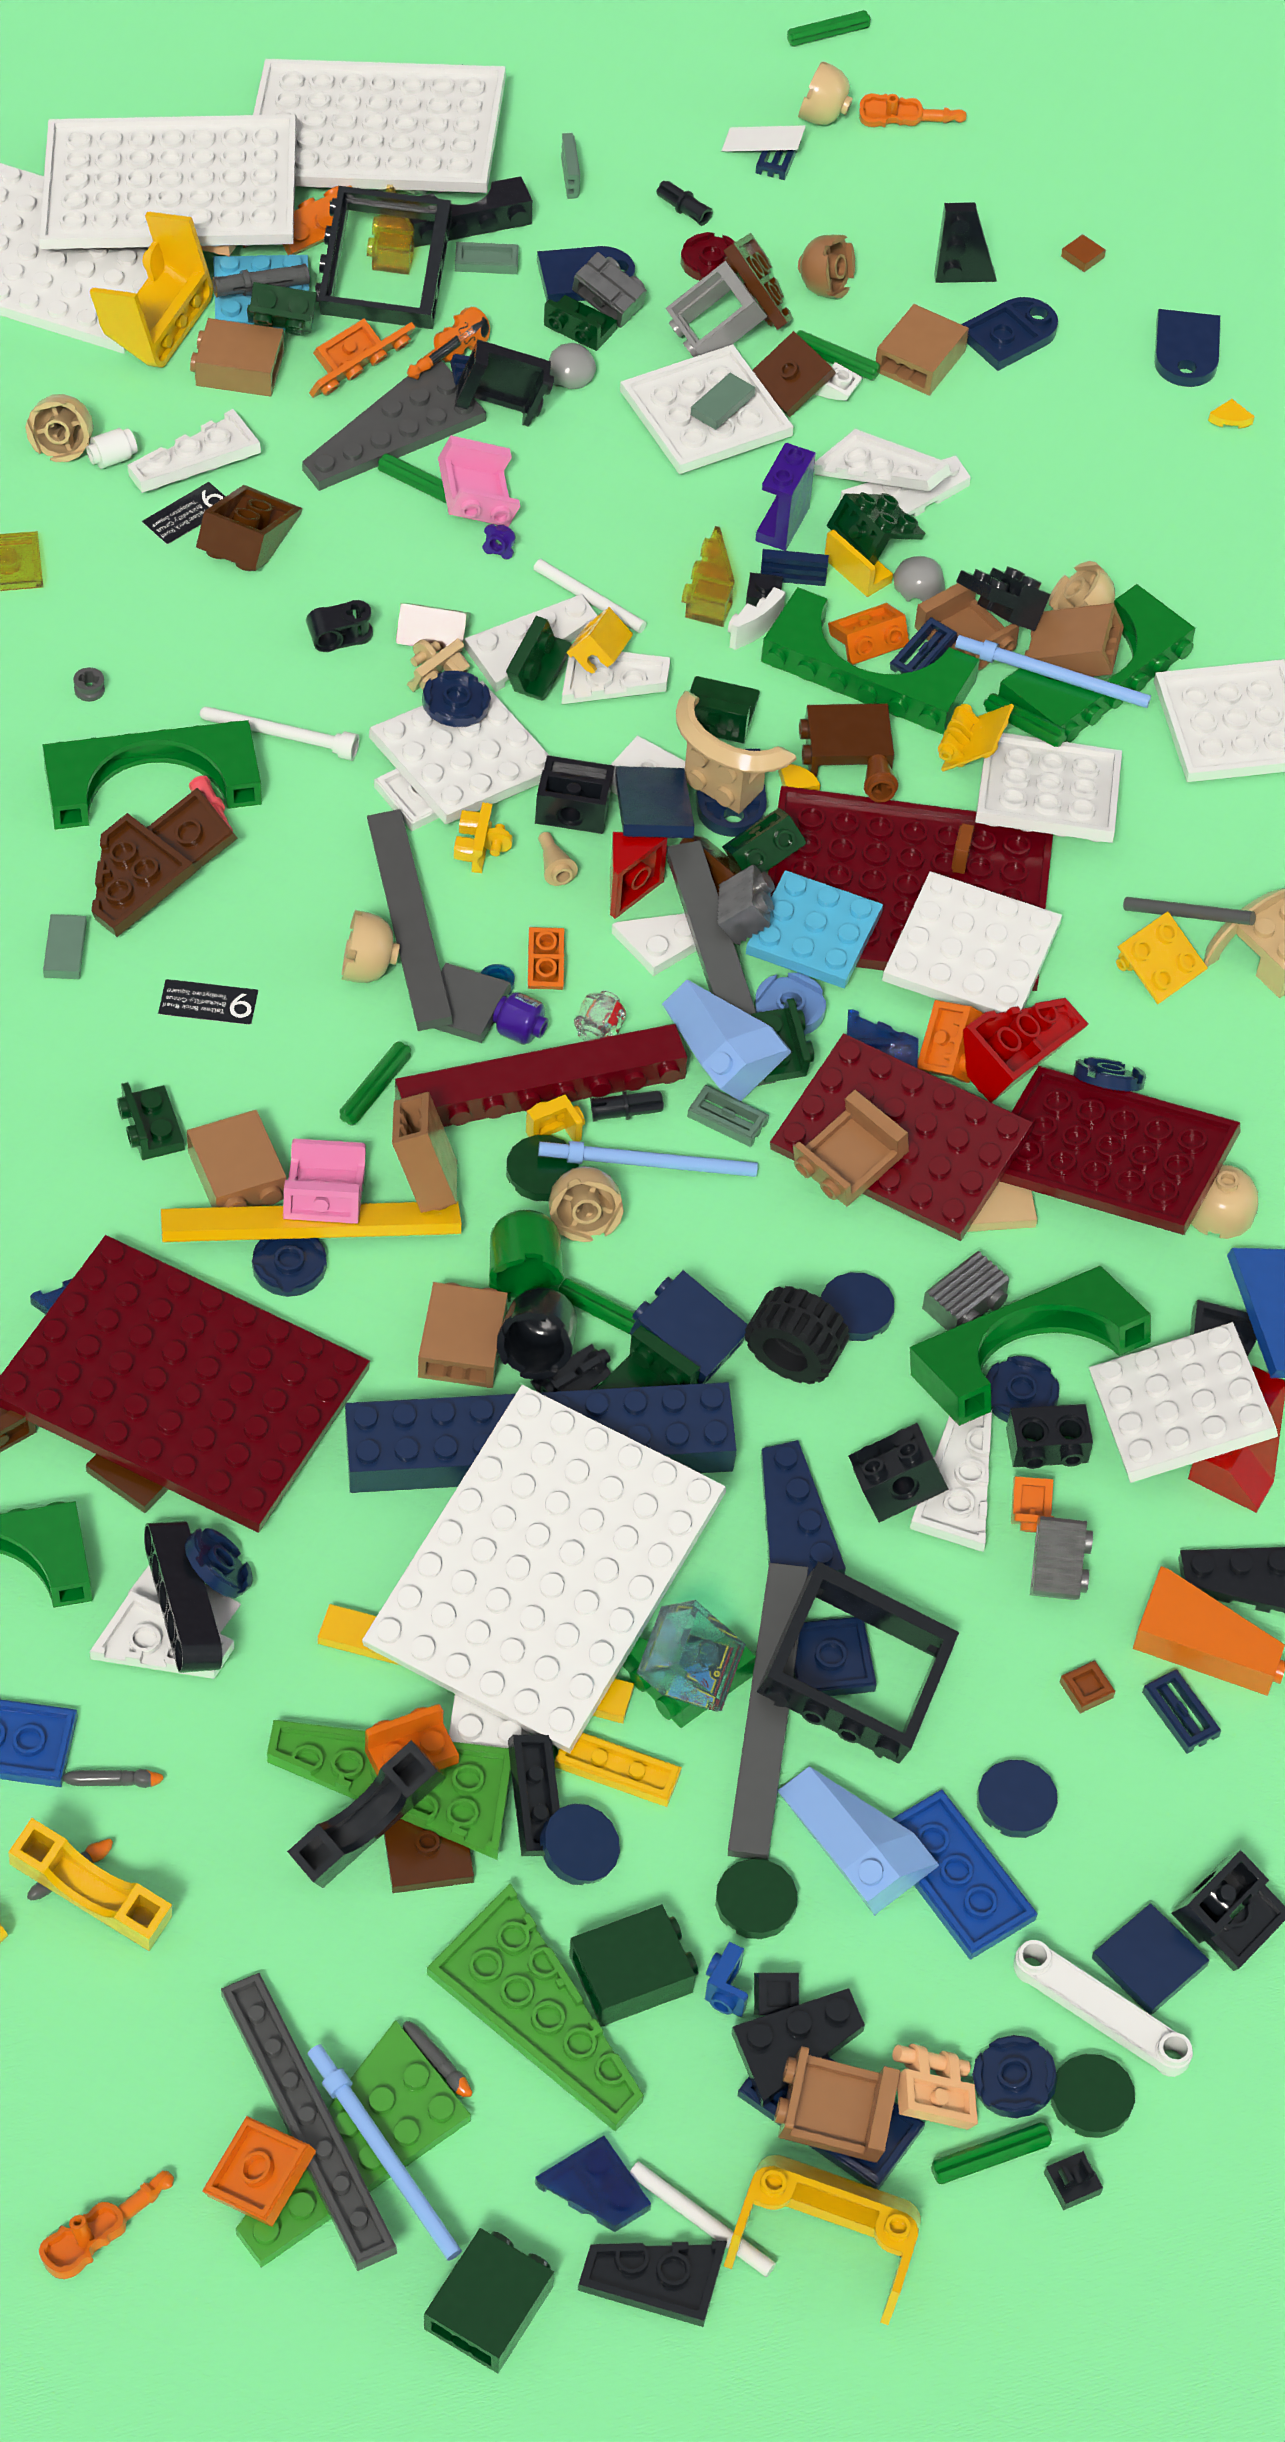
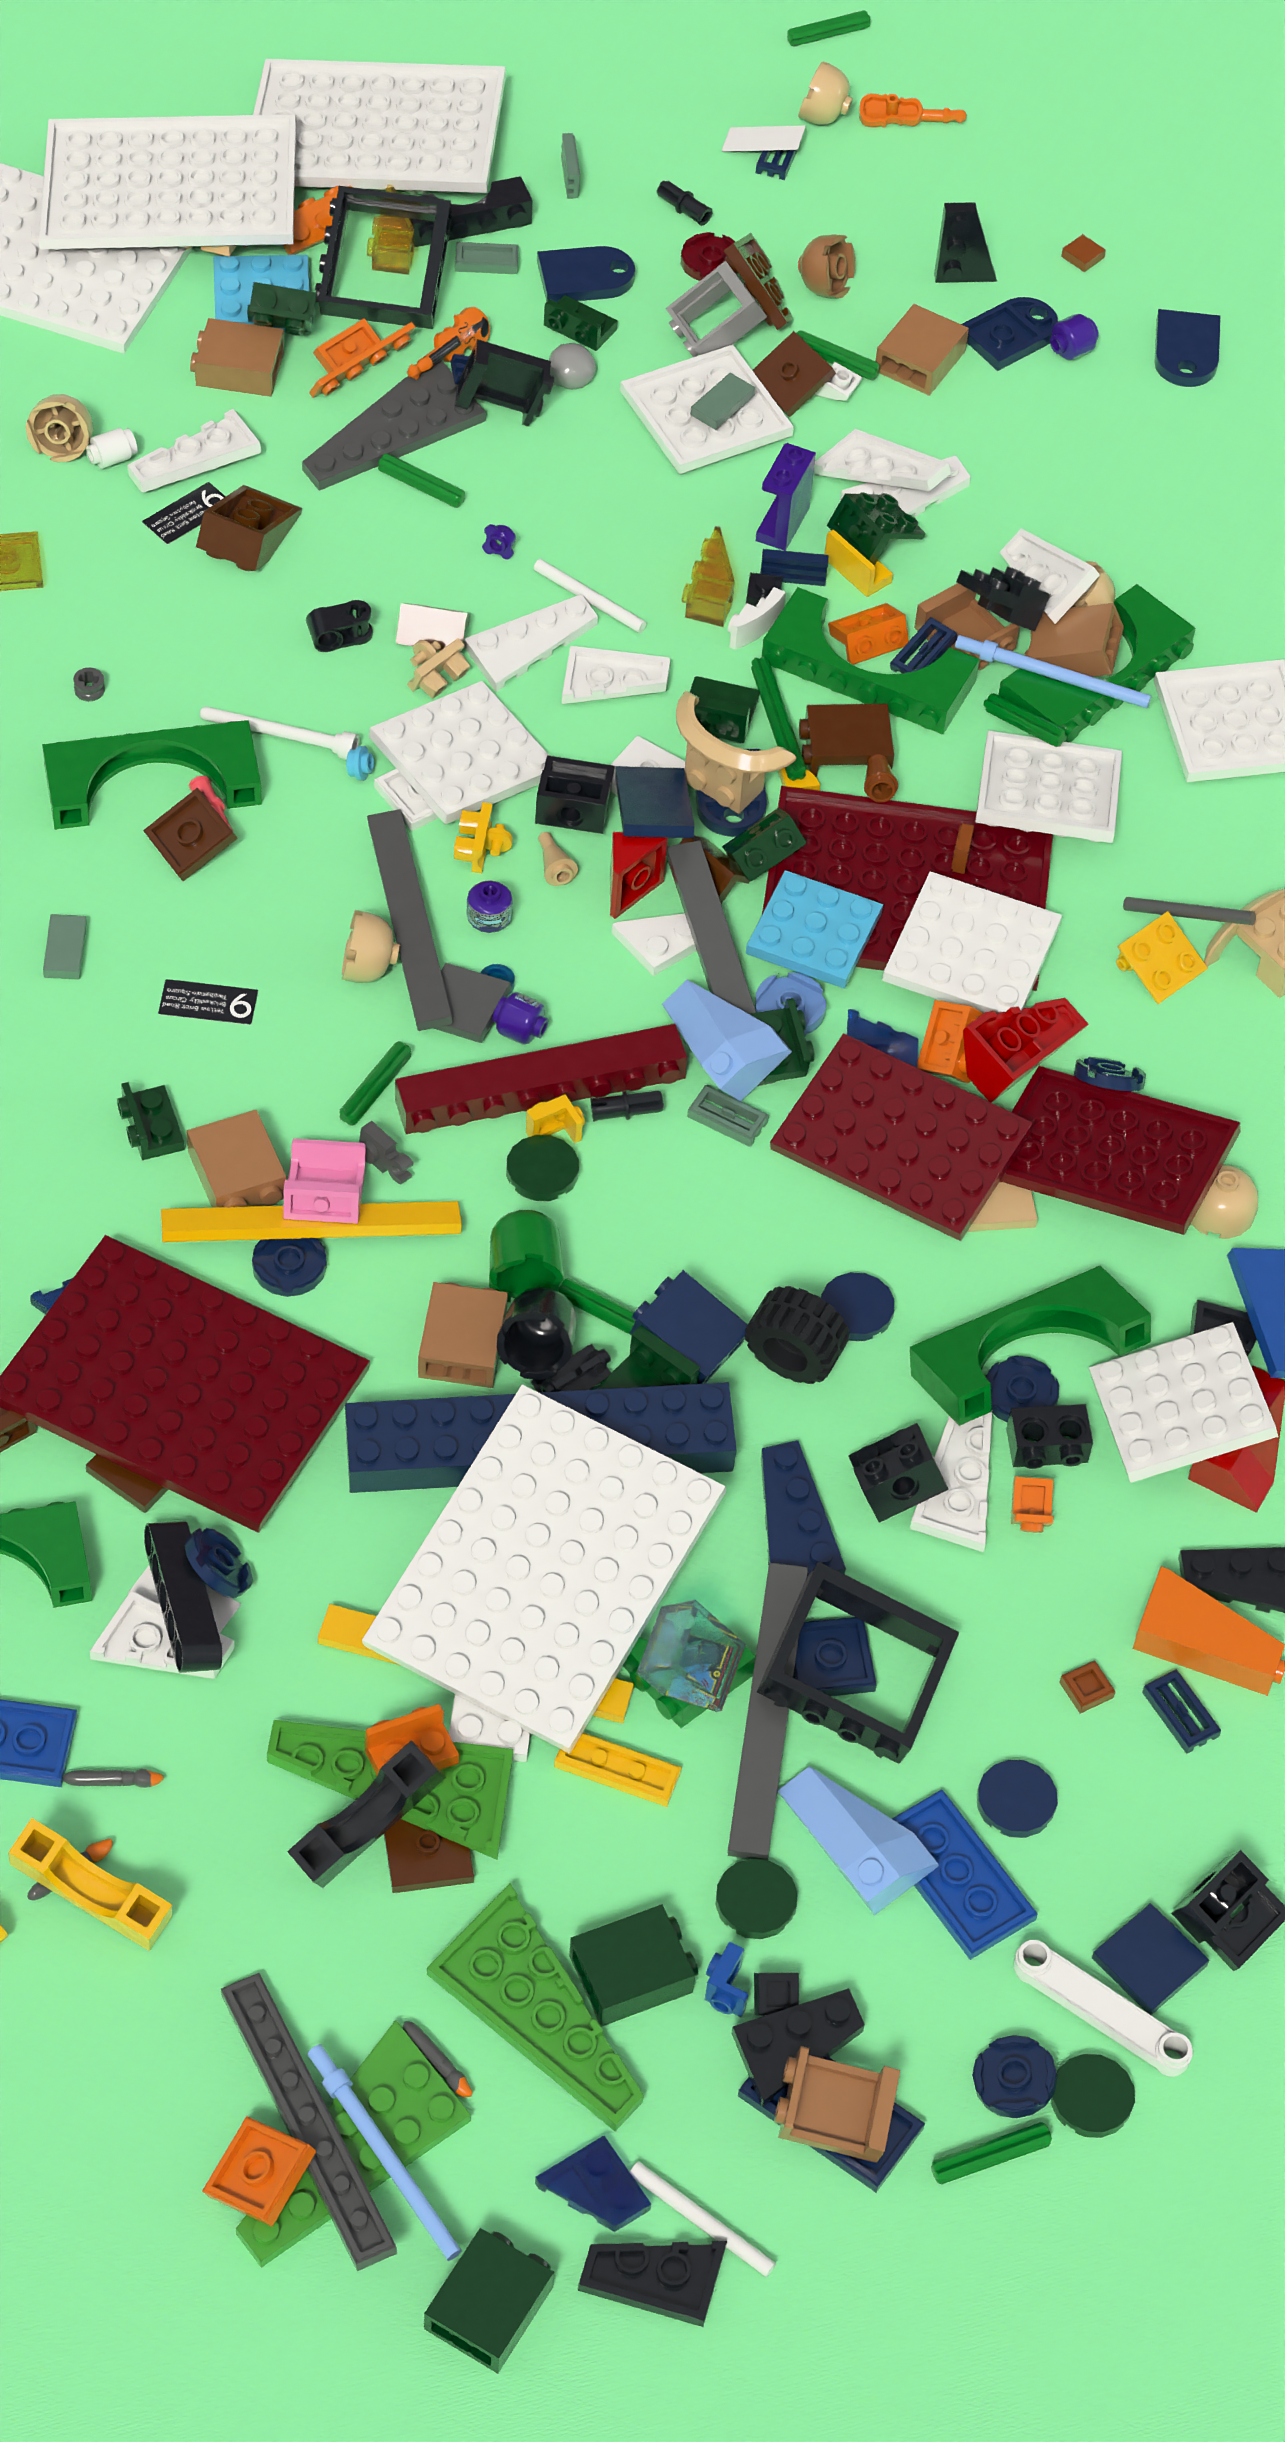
orange piece [39,2171,174,2279] -> none
yellow windscreen [89,212,213,368] -> none
reddish brown plate [91,813,196,937] -> none
dark grey pin [212,264,310,298] -> none
medium nougat brick [392,1092,457,1213] -> none
dark blue tile [422,671,491,727] -> none
bright pink panel [438,435,520,527] -> none
dark green bracket [506,616,572,701] -> none
black plate [508,1735,560,1856] -> none
orange slope [528,927,564,990] -> none
light blue bar [538,1141,758,1177] -> none
dark blue tile [540,1804,620,1885] -> none
tan cylinder [548,1166,624,1242] -> none
yellow hinge [566,607,633,673] -> none
flat silver brick [572,252,647,328] -> none
clear head [574,991,626,1041] -> none
flat silver brick [717,865,775,945] -> none
yellow windscreen [724,2155,921,2325] -> none
medium nougat panel [793,1090,909,1207] -> none
light nougat plate [892,2044,978,2130] -> none
light grey hair [893,556,946,602] -> none
flat silver brick [922,1251,1009,1331] -> none
yellow hinge [938,704,1014,772] -> none
flat silver brick [1030,1516,1093,1600] -> none
black tile [1044,2151,1103,2211] -> none
yellow tile [1208,399,1255,429] -> none
none -> medium azure plate [346,746,374,781]
none -> dark grey plate [359,1121,414,1185]
none -> dark purple head [466,880,513,933]
none -> green axle [751,656,806,781]
none -> white wing [999,528,1100,624]
none -> dark purple head [1050,314,1099,360]

